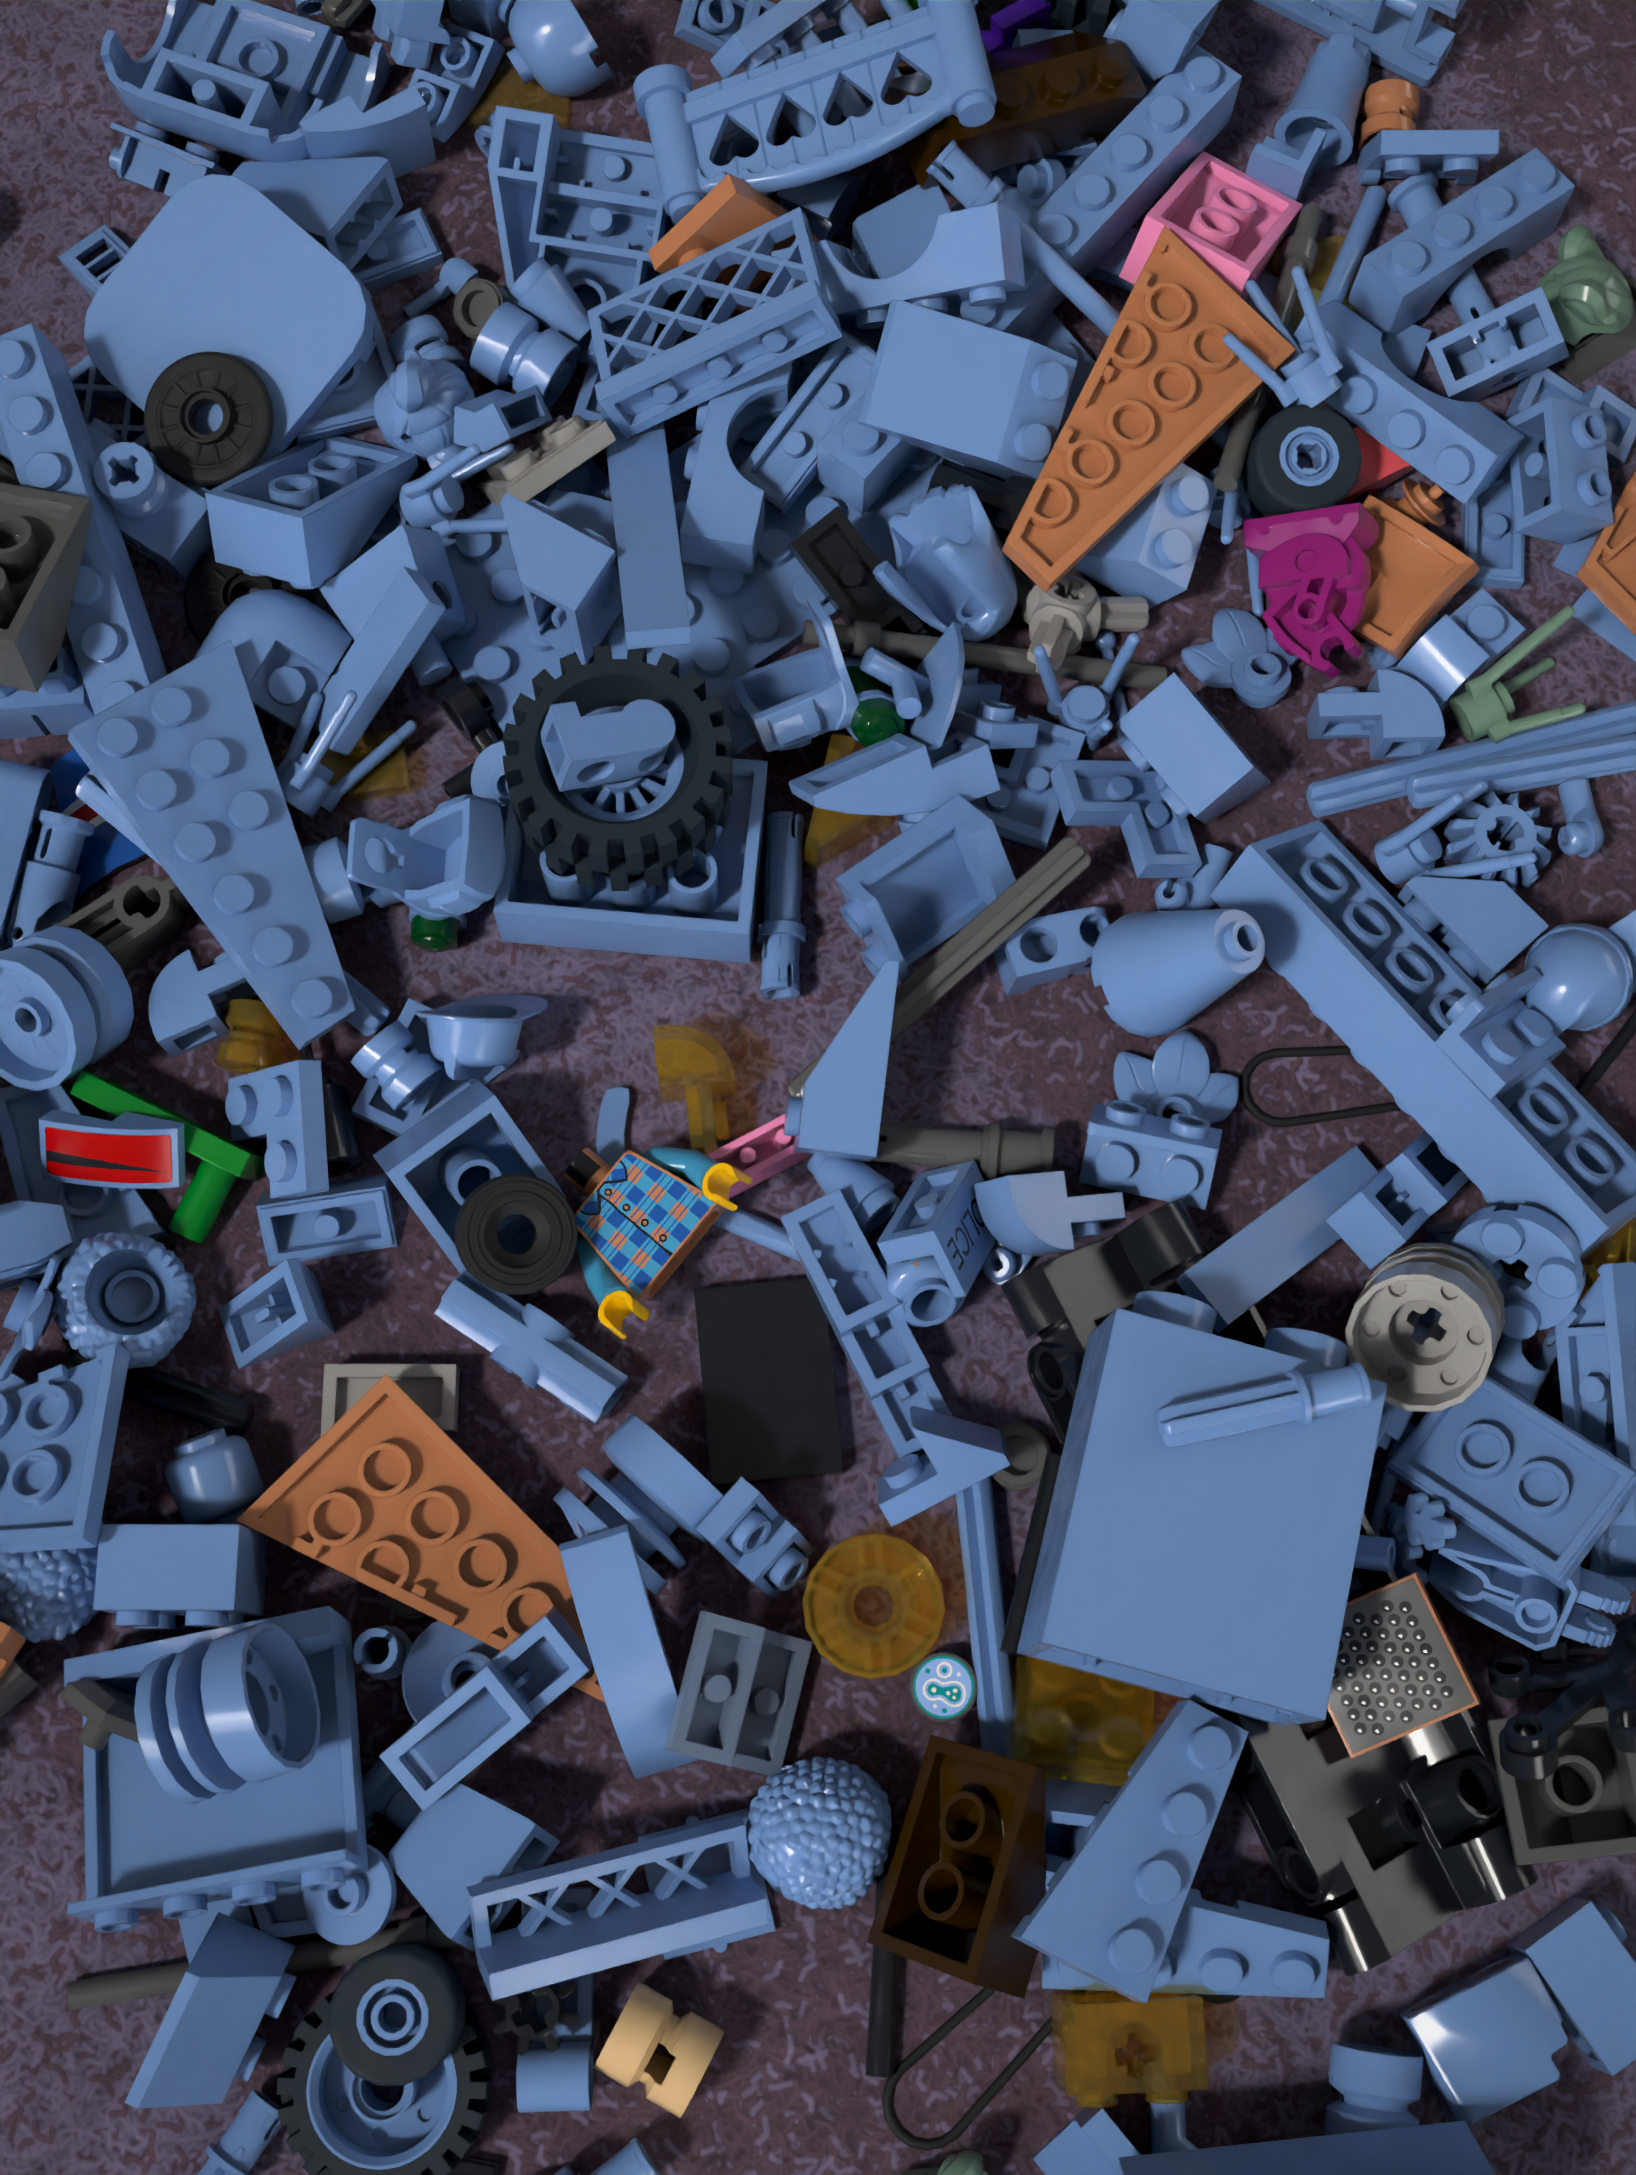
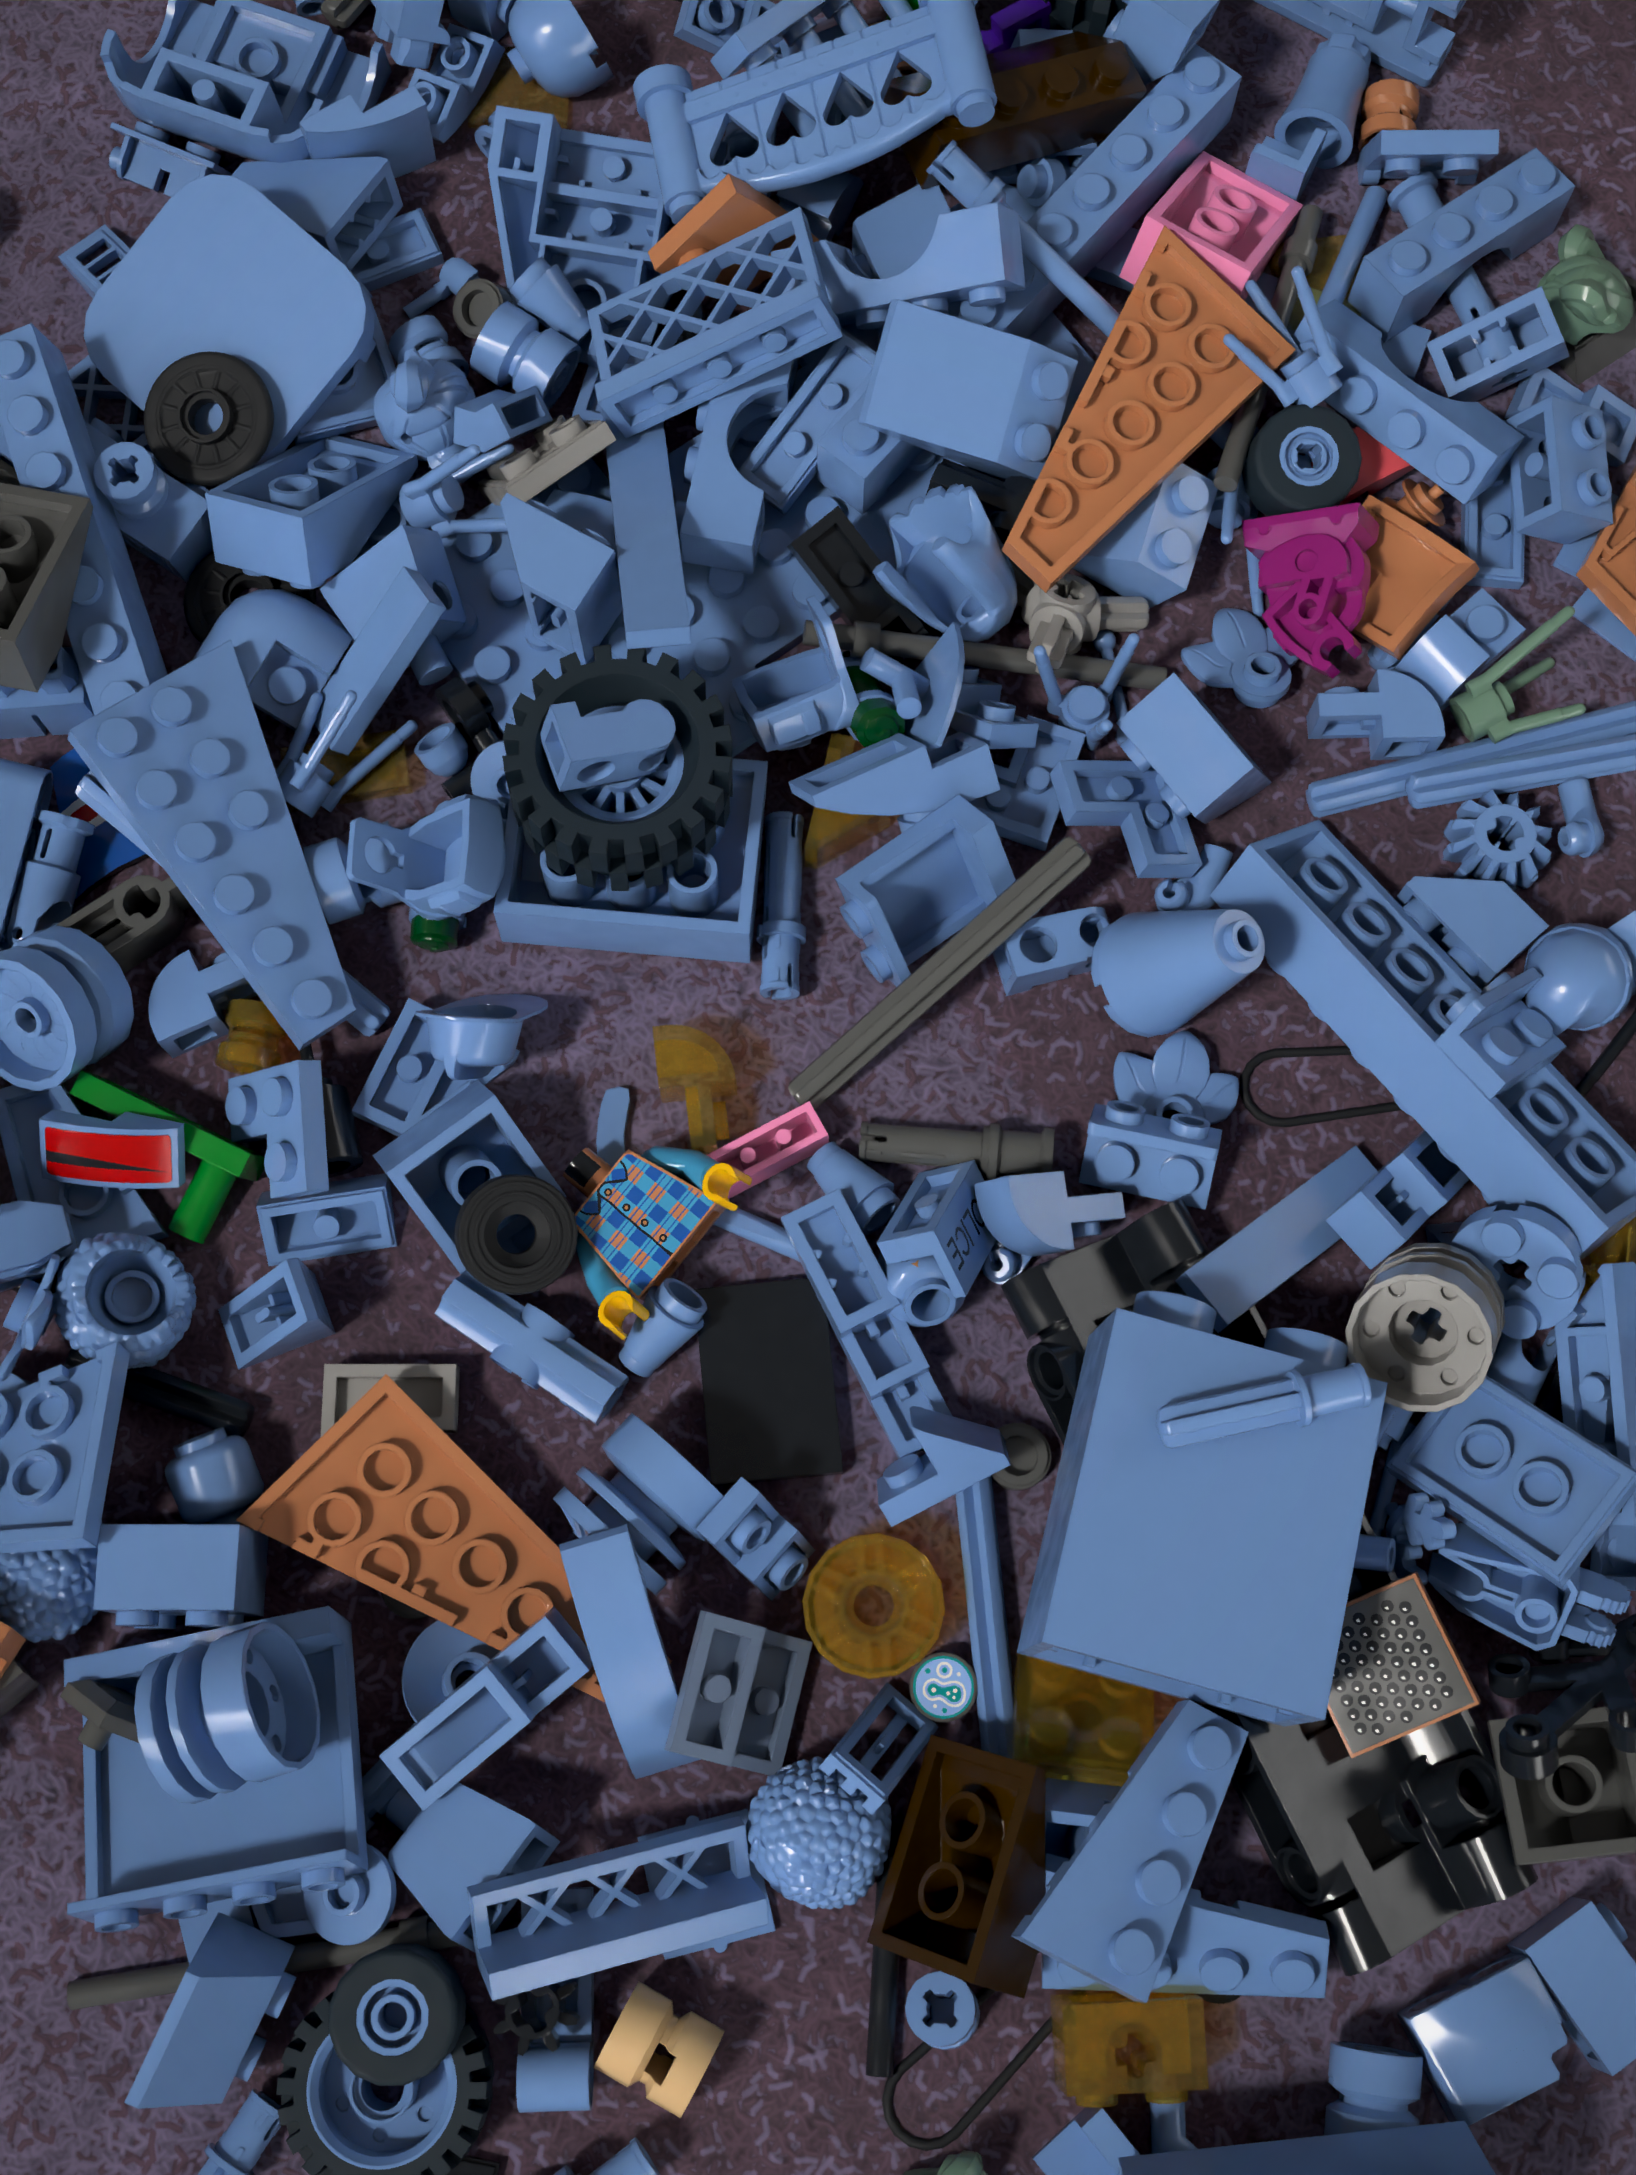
medium blue wheel [351,1020,443,1112] -> none
medium blue pin [353,1625,412,1680] -> none
medium blue slope [784,960,899,1162] -> none
black bar [1000,1453,1062,1658] -> none
medium blue plant [1374,780,1537,885] -> none
none -> medium blue hinge [414,722,468,777]
none -> medium blue cone [619,1278,707,1377]
none -> medium blue tile [818,1683,939,1815]
none -> medium blue wheel [905,1971,980,2050]

